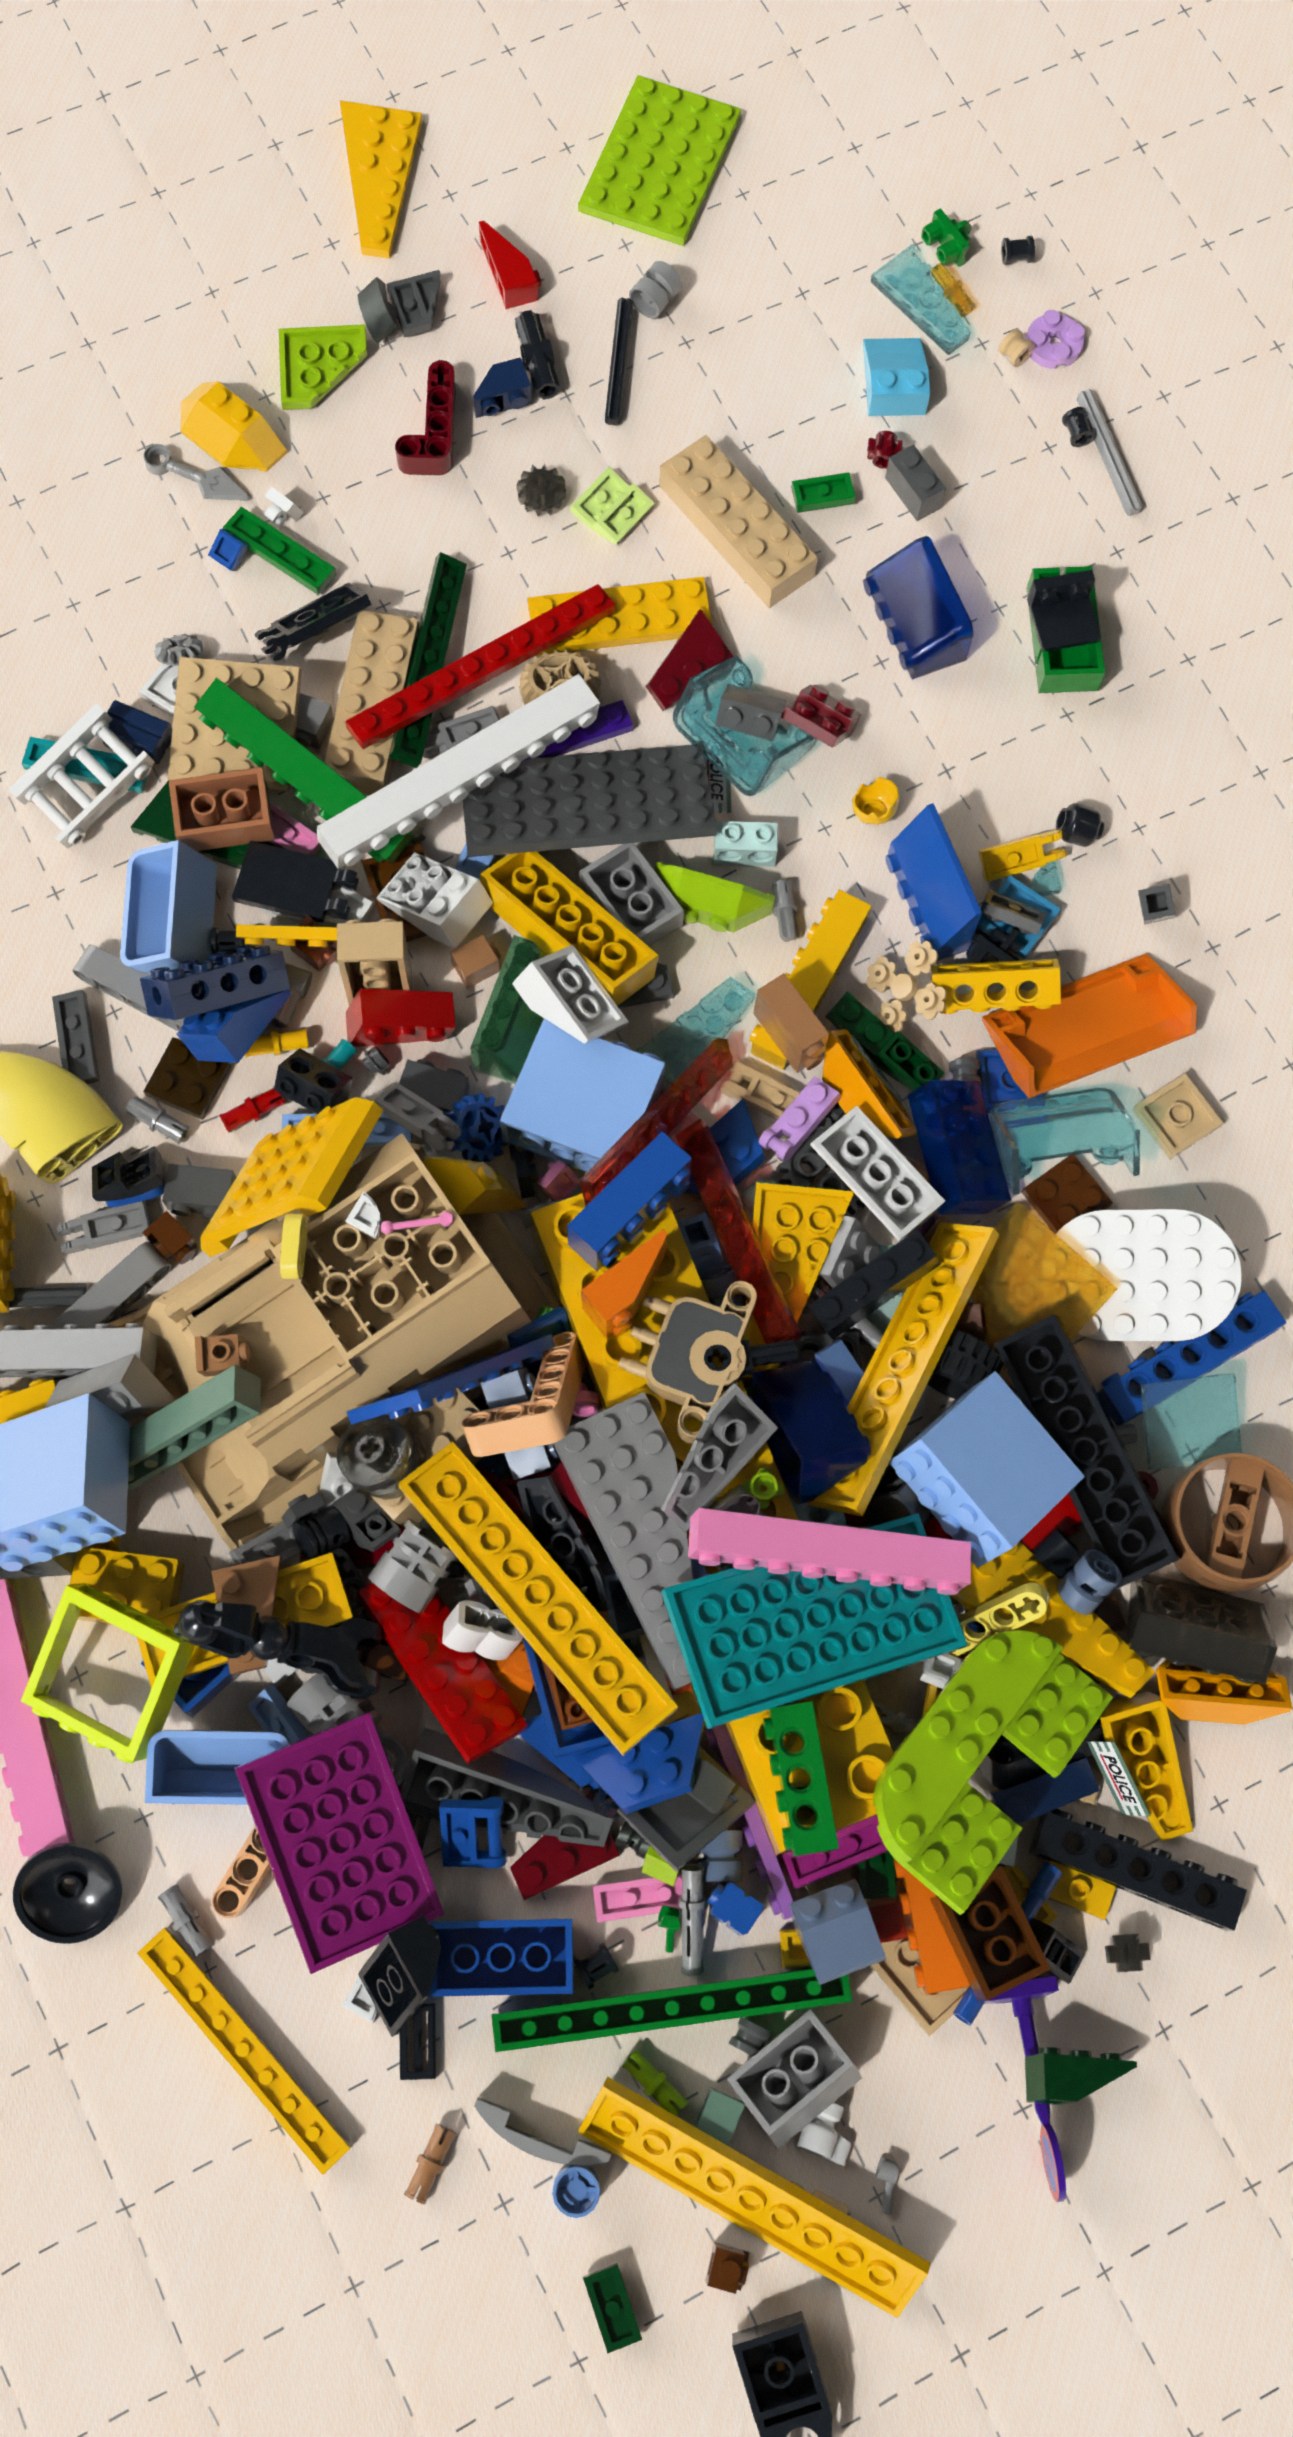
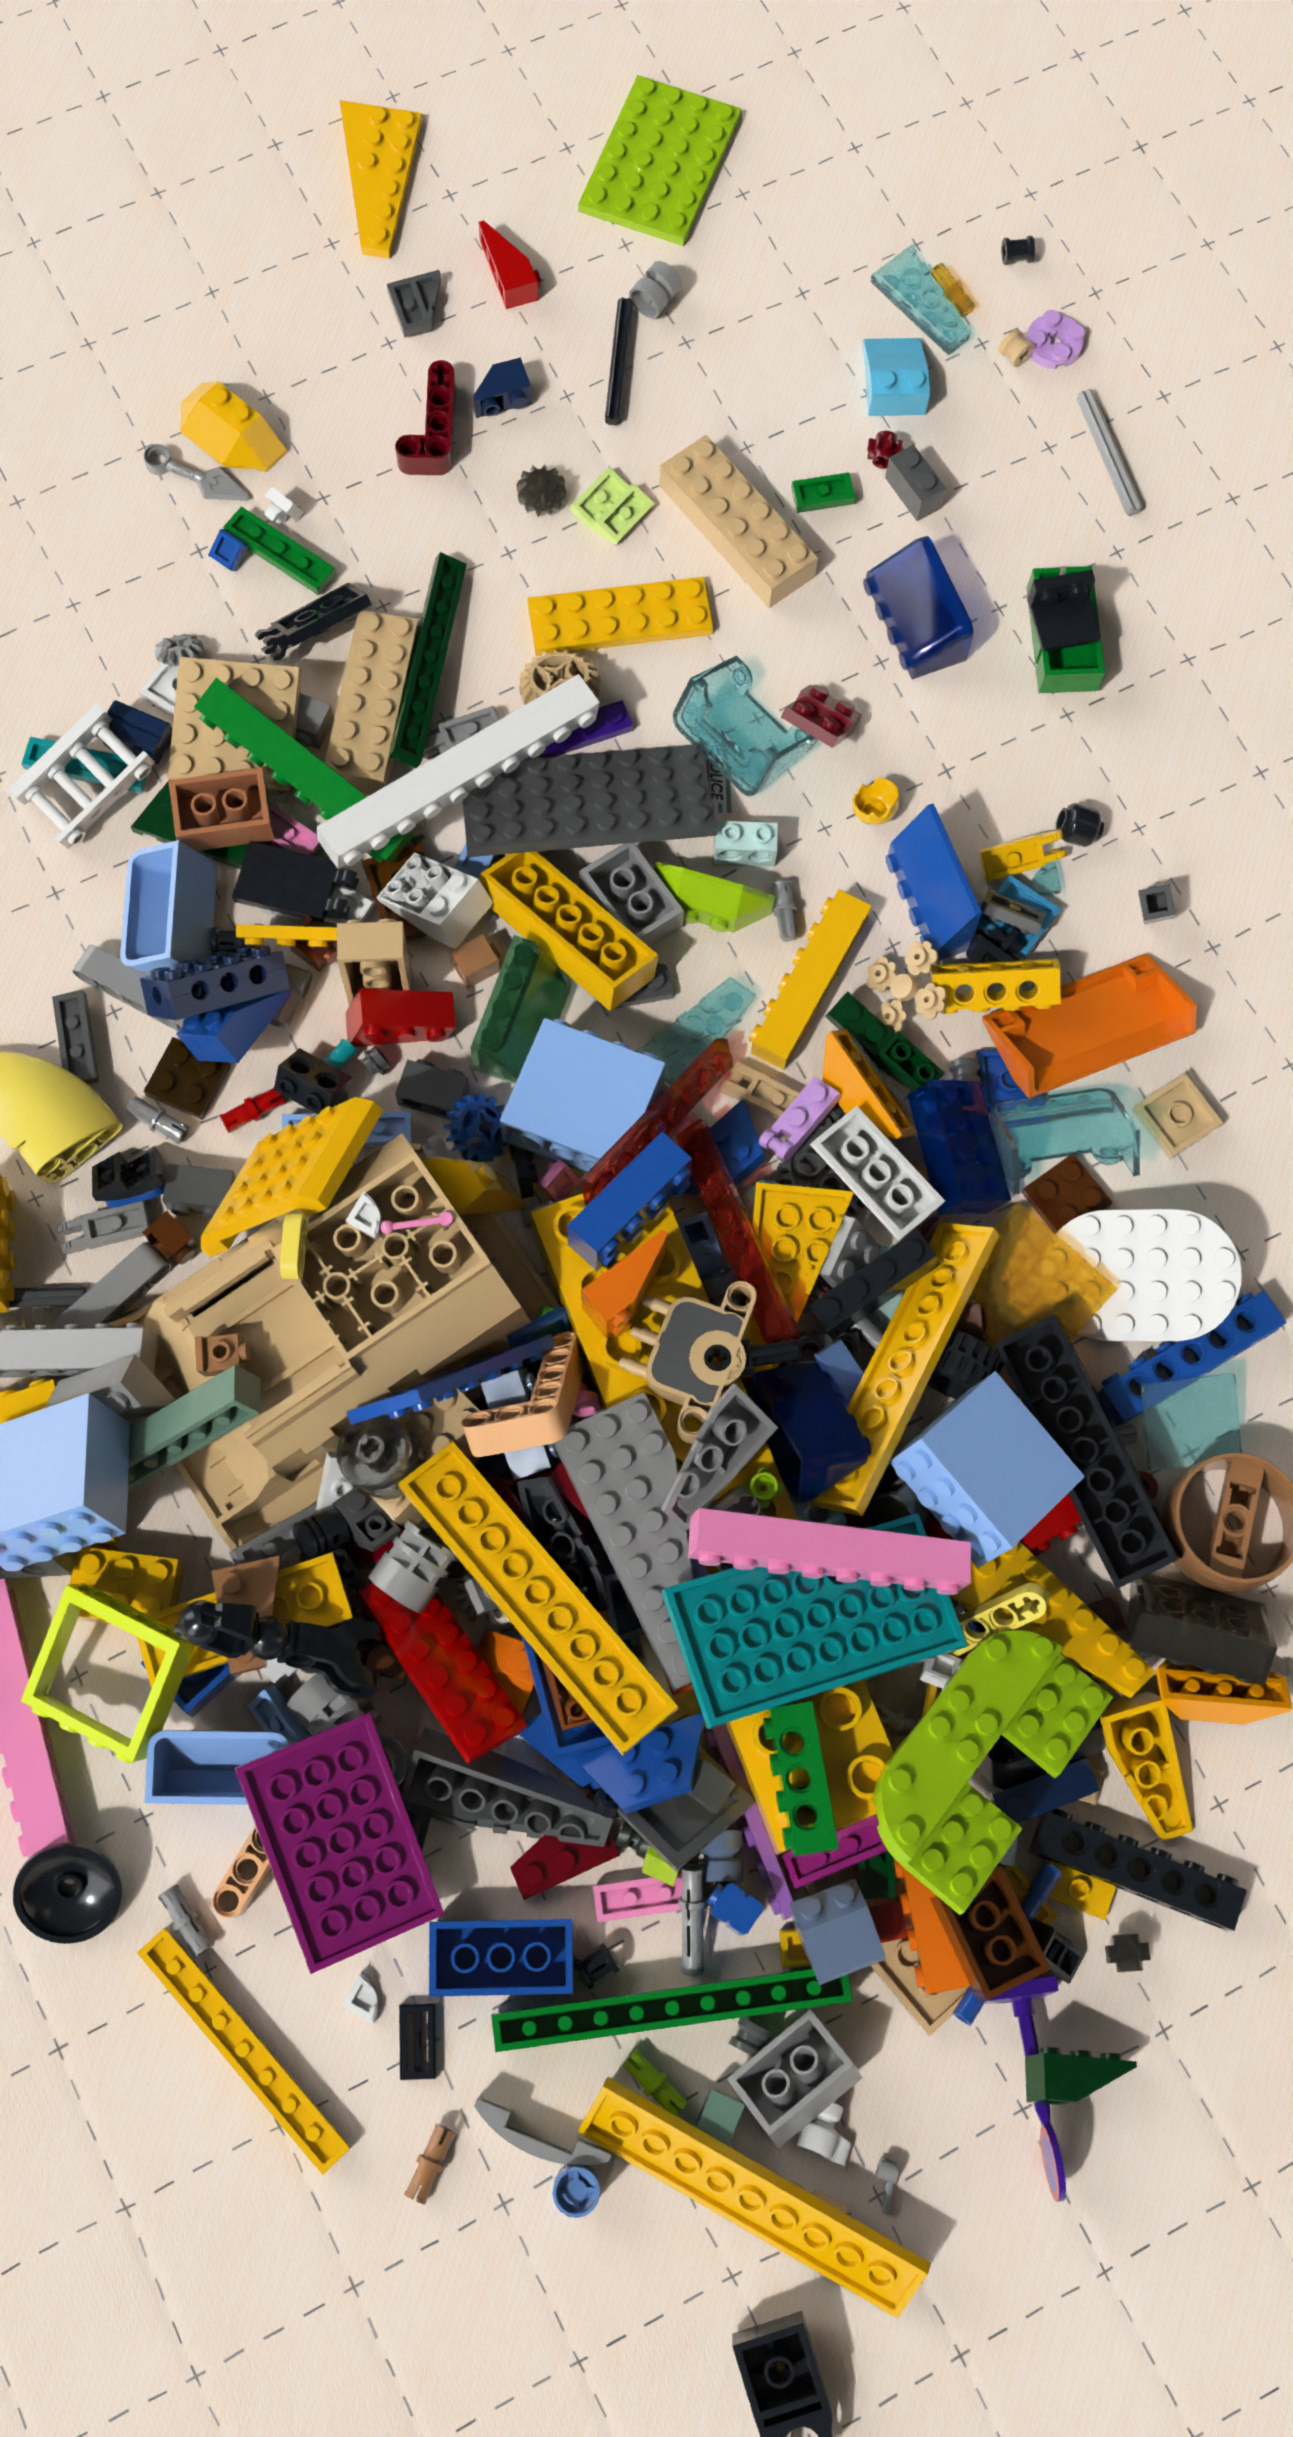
yellow pin [245,1029,309,1058] -> none
lime plate [278,324,367,410] -> none
dark grey plate [281,1493,326,1529] -> none
red plate [346,584,616,750] -> none
pearl dark grey slope [357,277,398,344] -> none
black slope [358,1915,442,2037] -> none
light grey hinge [374,1082,461,1151] -> none
blue plate [439,1797,507,1868] -> none
white brick [442,1600,523,1660] -> none
white slope [512,945,629,1044] -> none
black piece [515,310,560,400] -> none
dark green plate [583,2263,642,2353] -> none
dark red wing [645,608,735,711] -> none
green hand [658,1905,680,1953] -> none
reddish brown brick [705,2242,750,2294] -> none
dark grey brick [715,684,786,741] -> none
medium nougat brick [753,973,829,1073] -> none
green hips [921,208,972,267] -> none
black piece [1031,1528,1082,1579] -> none
sand blue wheel [1057,1549,1122,1615] -> none
black bush [1062,407,1096,447] -> none
sticker [1087,1741,1150,1816] -> none

